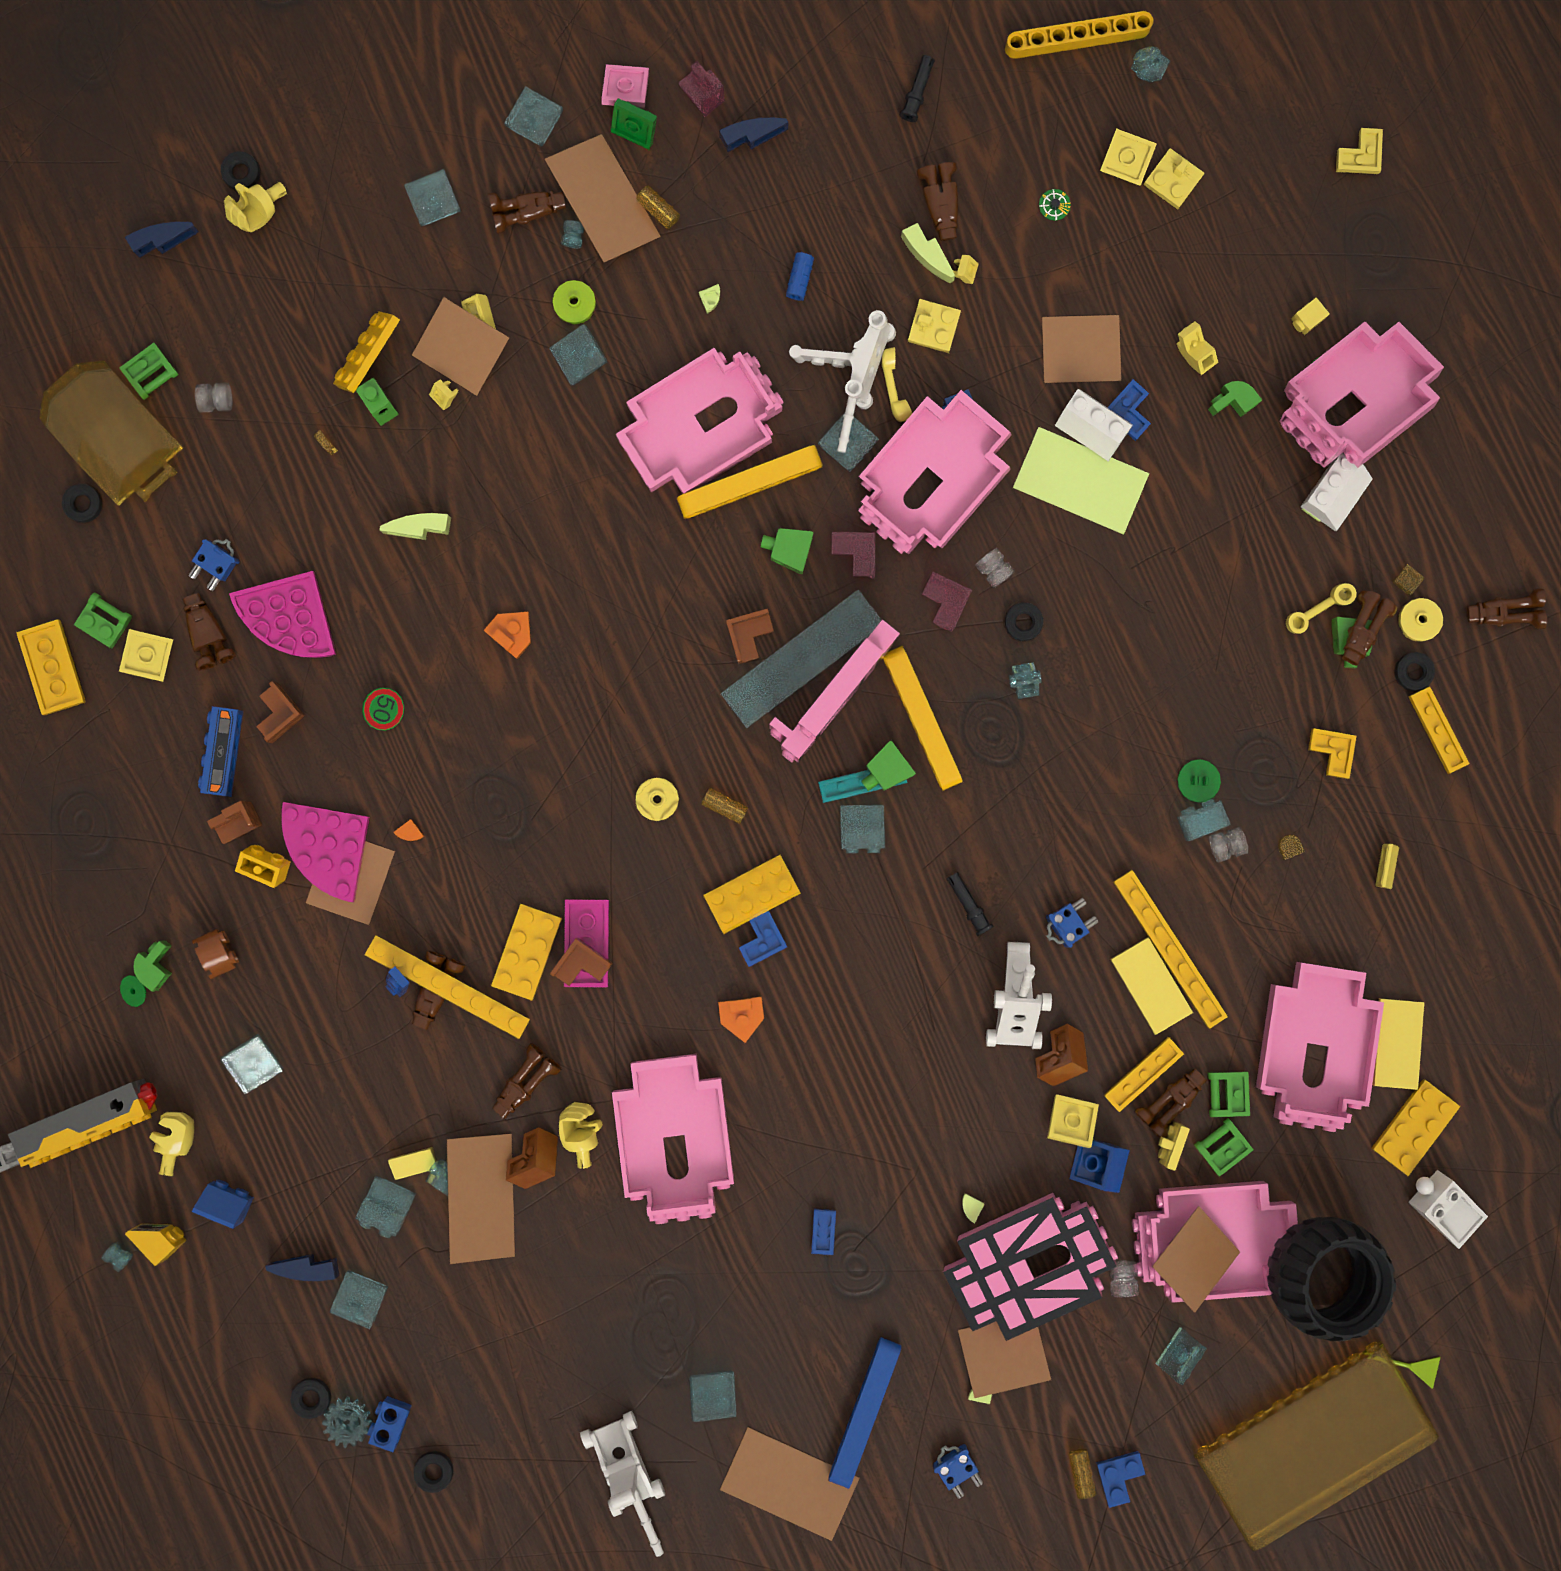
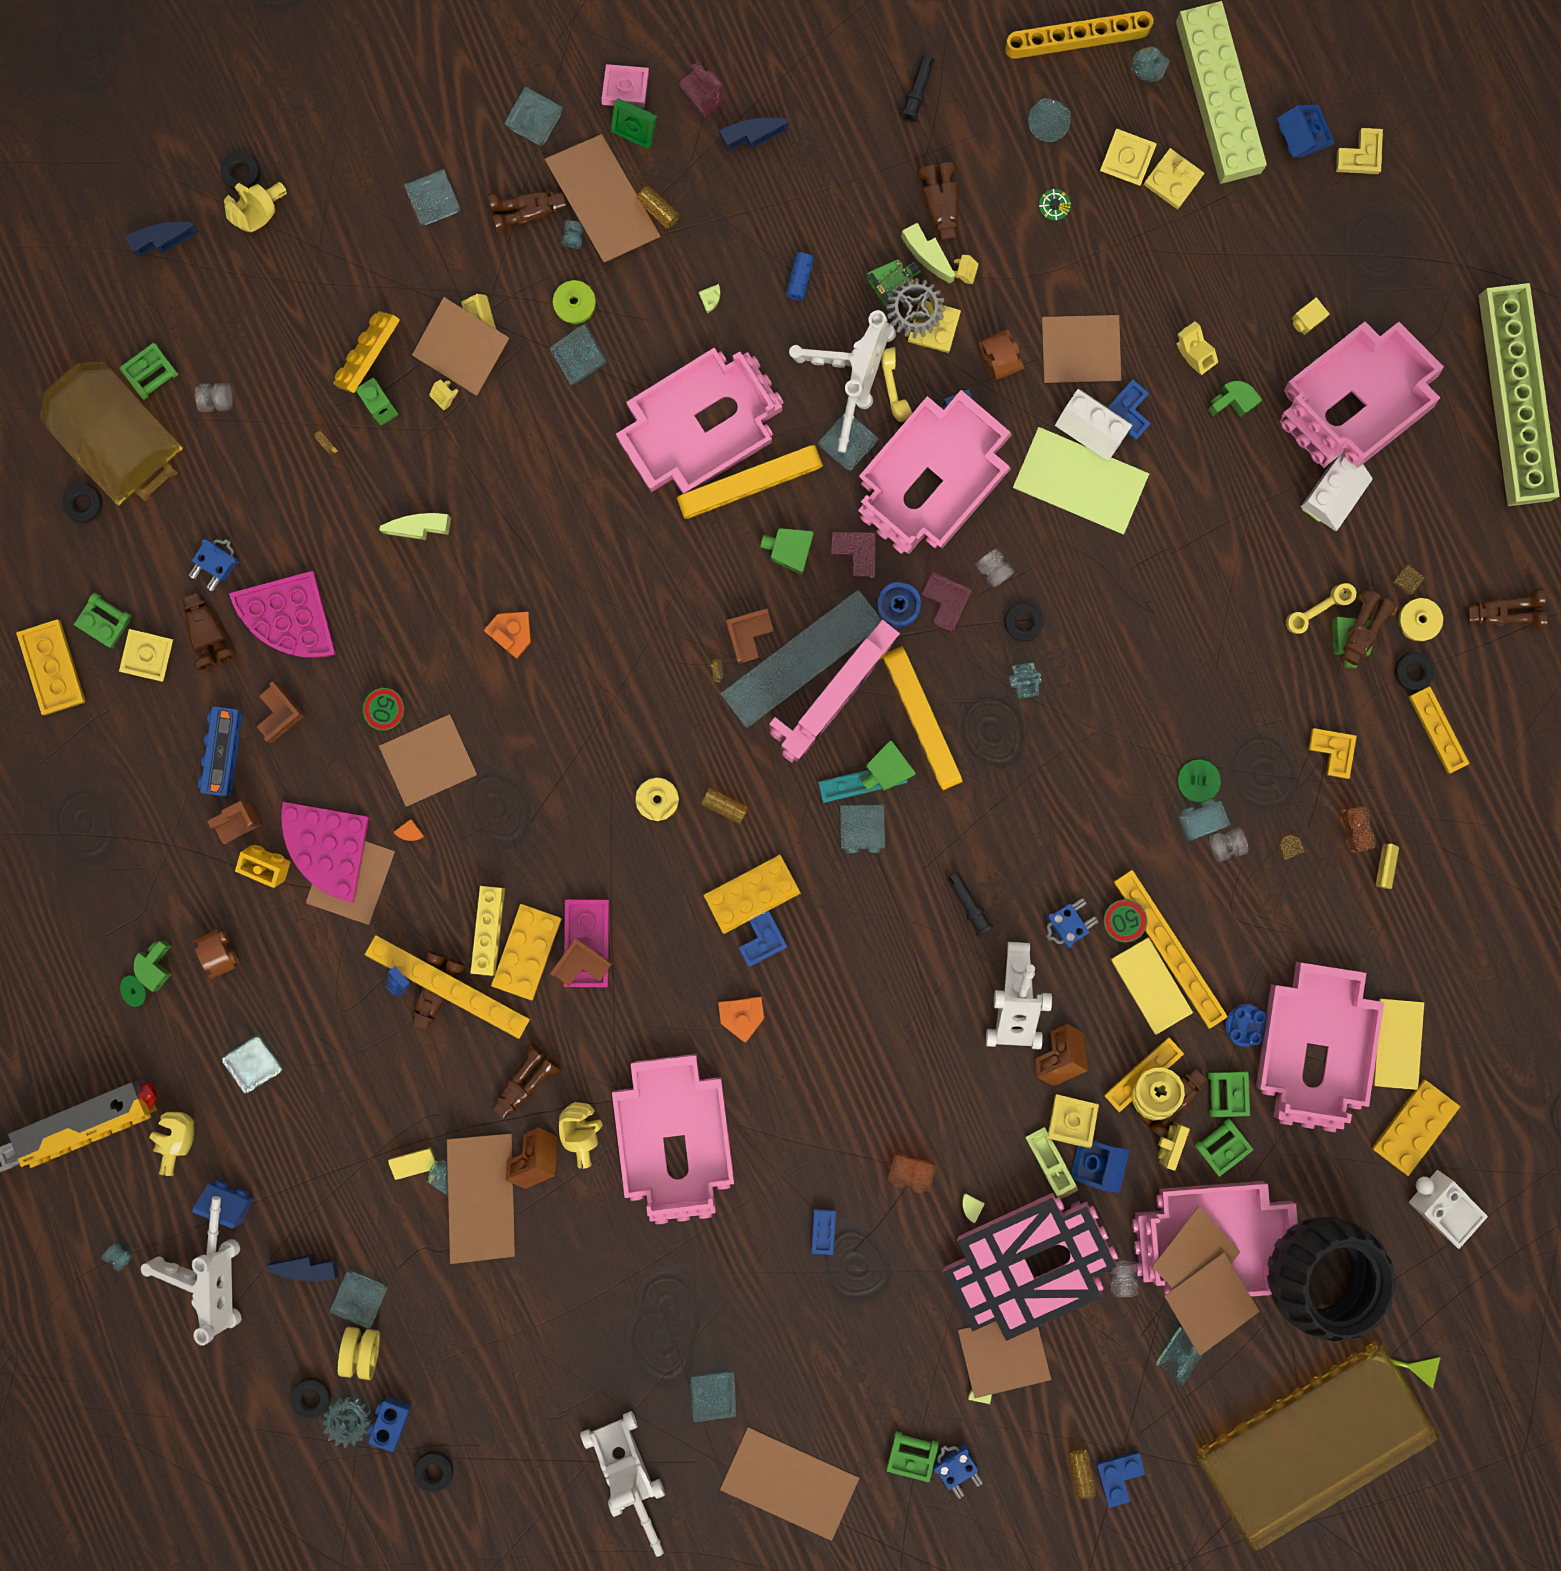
yellow slope [125,1224,187,1266] -> none
clear light blue plate [355,1176,416,1238] -> none
blue beam [828,1337,901,1489] -> none
none -> white piece [141,1196,241,1345]
none -> light yellow wheel [338,1327,380,1380]
none -> medium nougat piece [379,714,477,807]
none -> light yellow brick [471,886,505,976]
none -> clear yellow tile [711,658,723,682]
none -> bright green torso [866,260,921,313]
none -> blue brick [876,582,921,629]
none -> light grey gear [886,278,945,338]
none -> bright green plate [886,1431,938,1482]
none -> clear orange brick [887,1152,937,1194]
none -> dark orange brick [979,329,1024,381]
none -> yellowish green slope [1025,1127,1078,1199]
none -> clear light blue dish [1028,98,1071,142]
none -> piece [1104,899,1148,943]
none -> light yellow wheel [1132,1067,1185,1120]
none -> medium nougat piece [1164,1253,1260,1356]
none -> yellowish green brick [1176,1,1267,184]
none -> blue dish [1226,1004,1266,1047]
none -> blue slope [1277,105,1335,158]
none -> clear orange brick [1341,806,1375,852]
none -> yellowish green brick [1478,283,1560,506]

